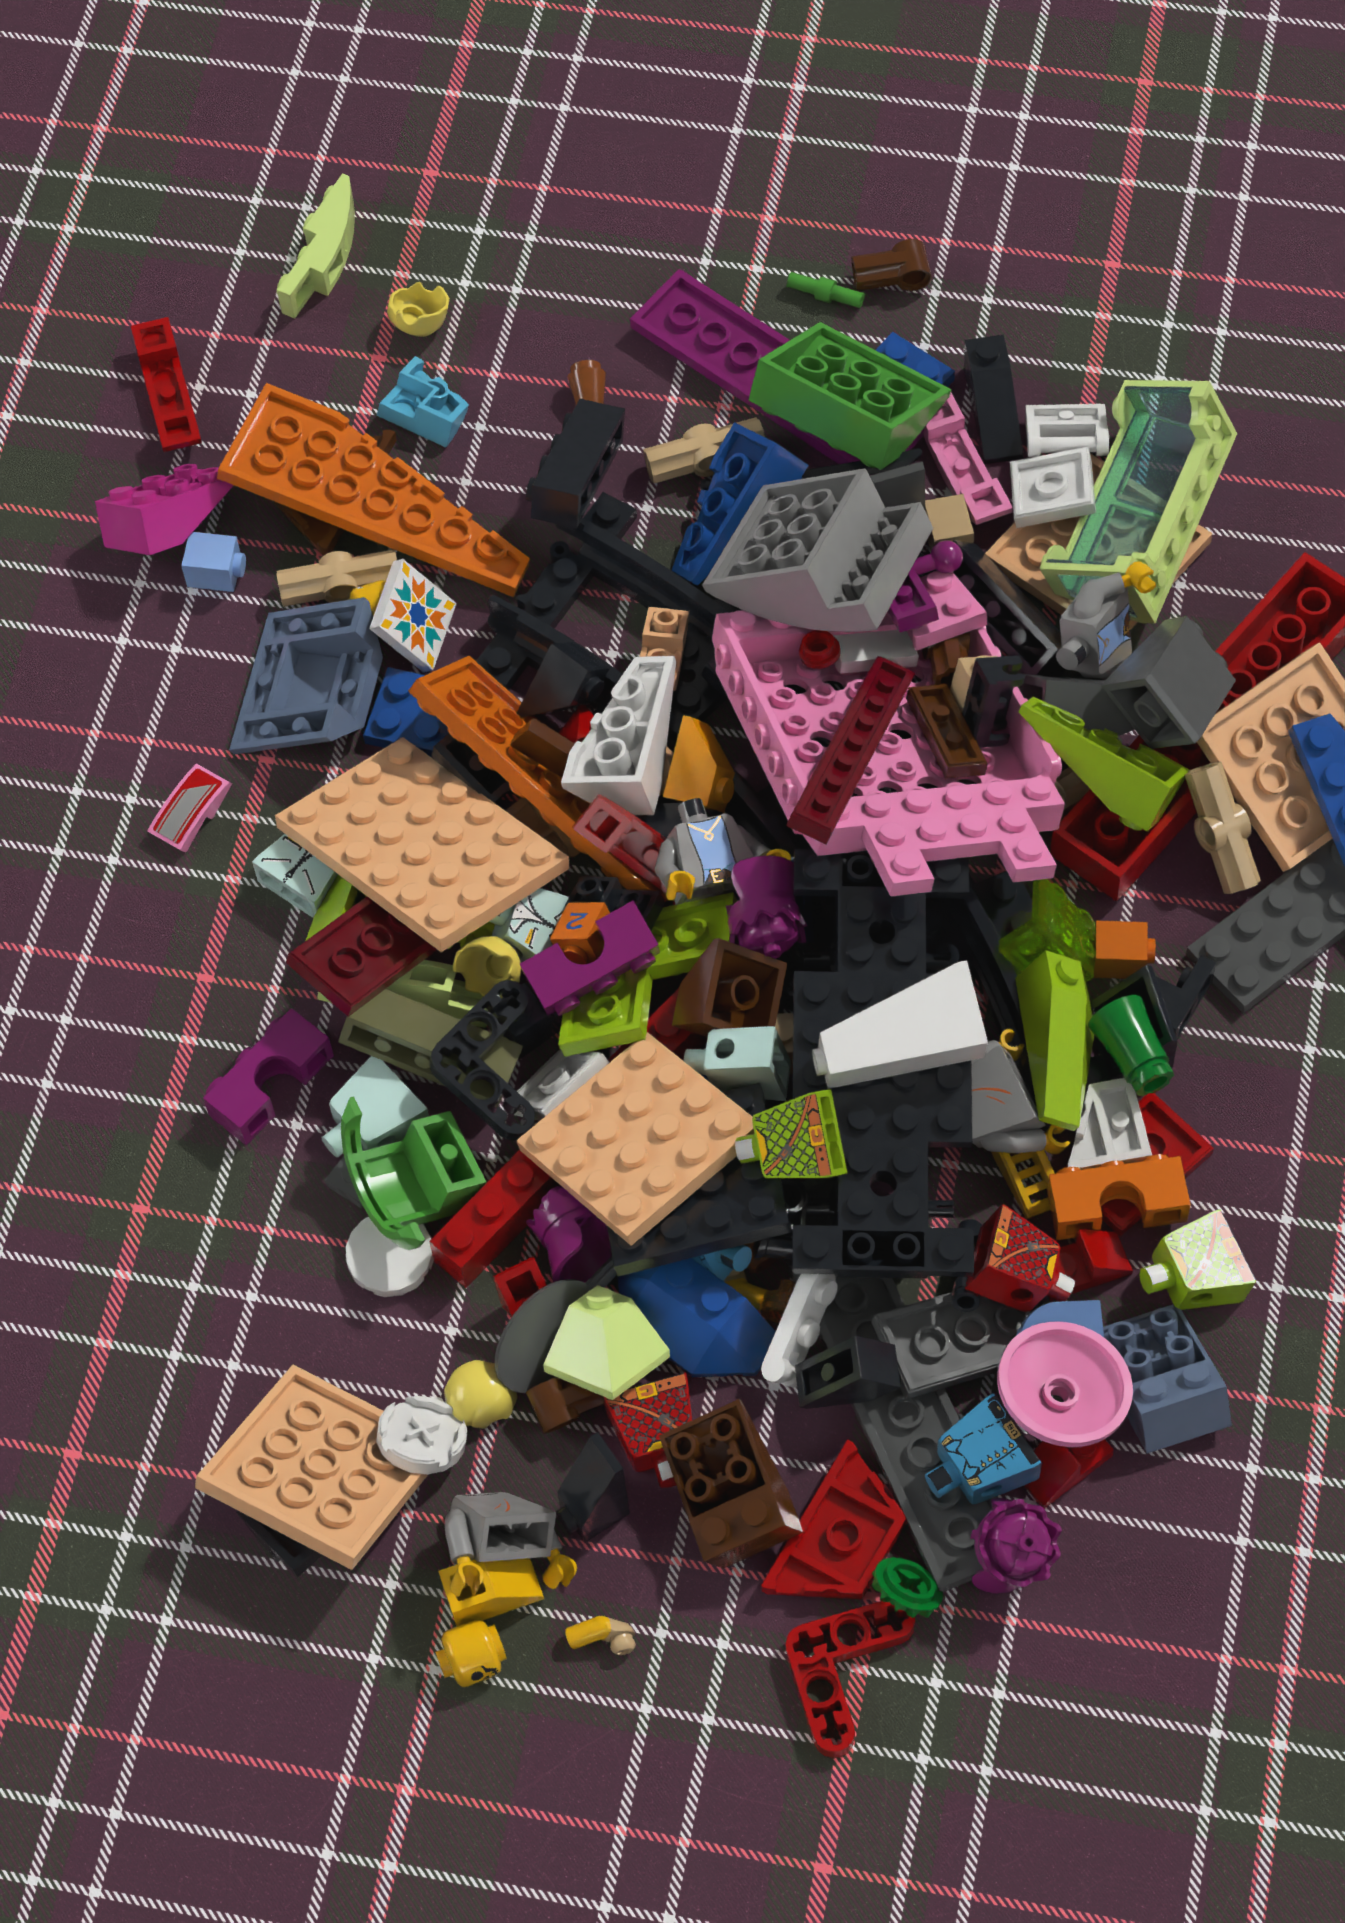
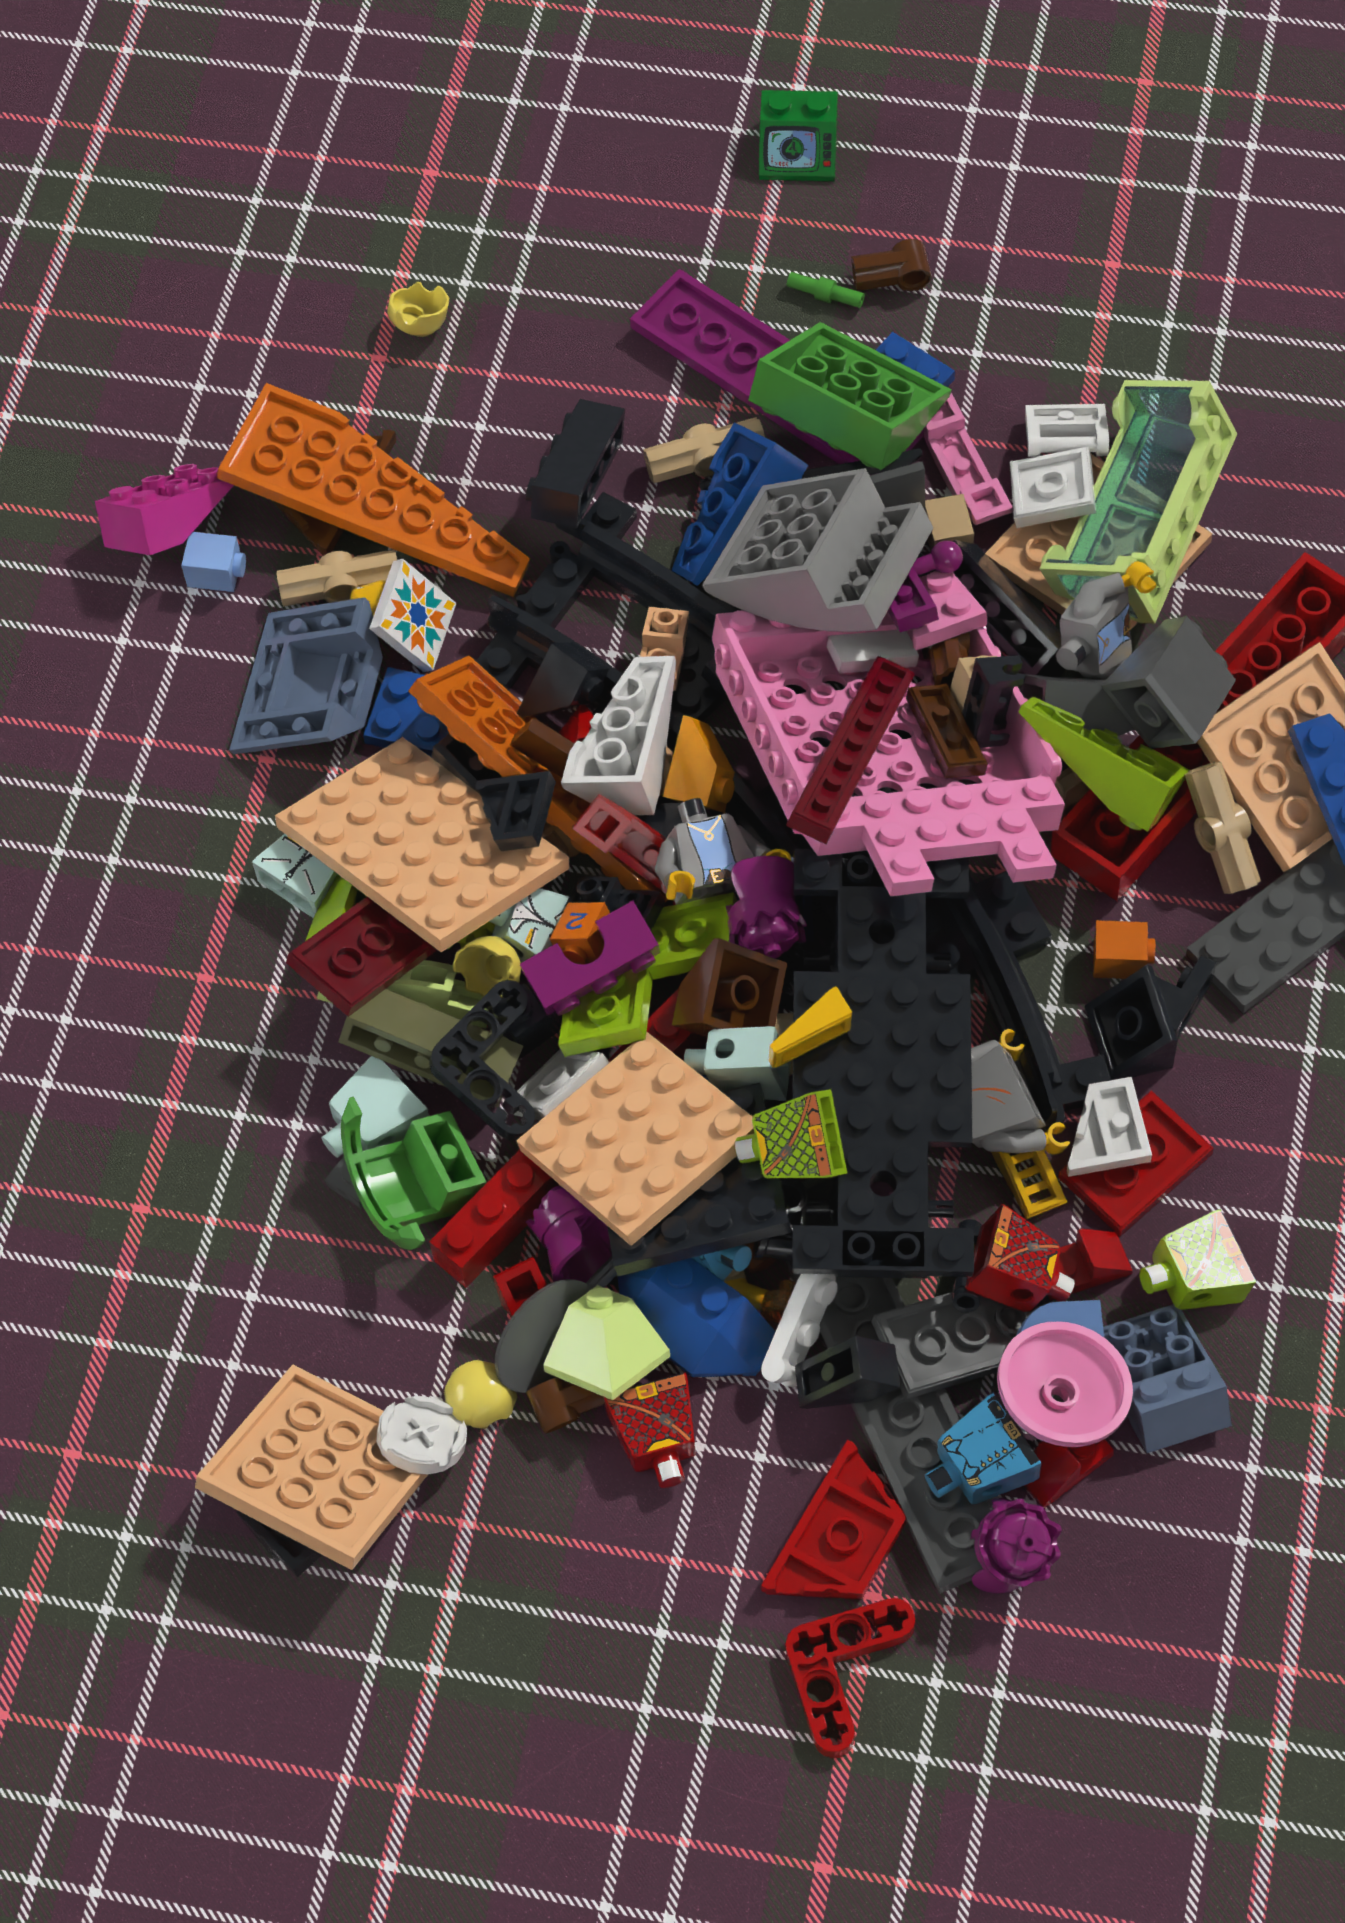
red slope [131,317,202,452] -> none
slope [147,764,232,853] -> none
magenta arch [203,1008,334,1146] -> none
yellowish green slope [277,173,355,319] -> none
white tile [346,1217,434,1297] -> none
medium azure slope [377,356,469,447] -> none
yellow head [435,1619,507,1687] -> none
yellow slope [438,1558,544,1626] -> none
light grey torso [445,1492,577,1596] -> none
black slope [556,1432,630,1543] -> none
arm [565,1616,636,1655] -> none
dark orange cone [567,360,606,405] -> none
reddish brown slope [659,1399,803,1569] -> none
red plate [799,630,841,669] -> none
white slope [812,960,988,1089] -> none
green gear [872,1557,943,1618] -> none
black slope [963,335,1023,464] -> none
clear neon green bracket [999,879,1095,982] -> none
lime wedge [1015,950,1094,1131] -> none
orange arch [1047,1154,1191,1240] -> none
green plant [1088,995,1174,1096] -> none
none -> black wing [475,771,556,851]
none -> green slope [759,90,838,181]
none -> yellow slope [768,986,852,1068]

